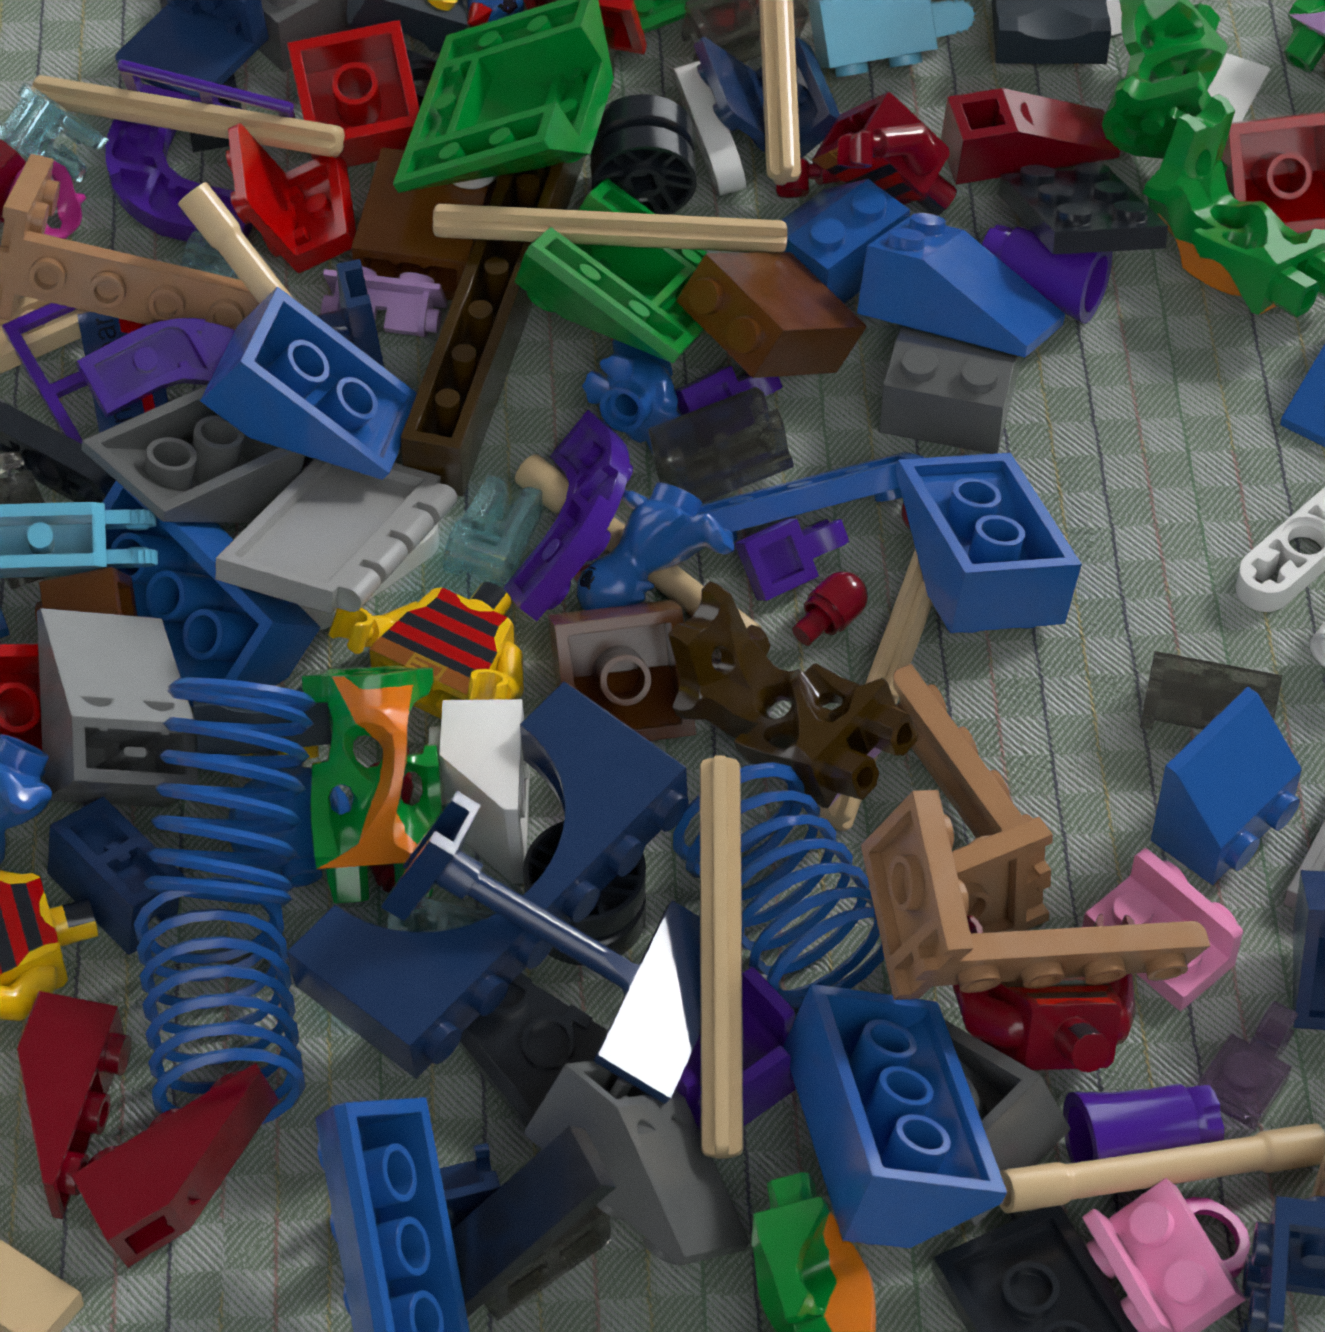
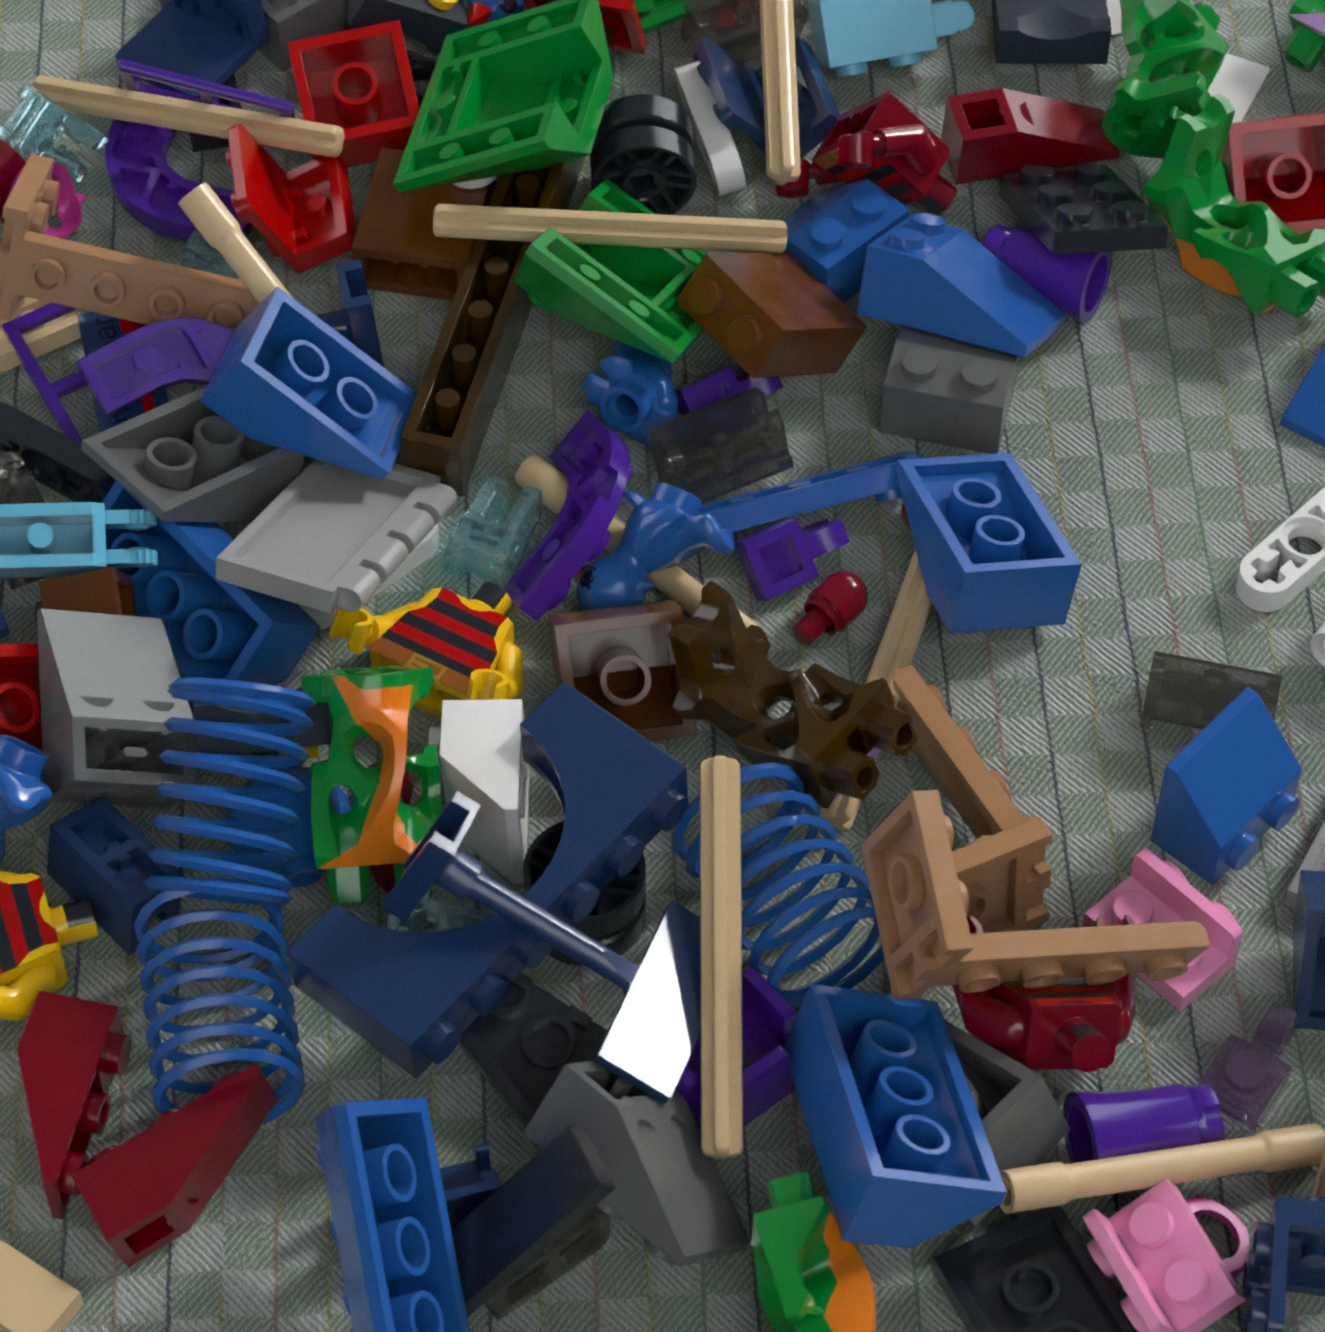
lavender hinge [321,267,448,337] -> none

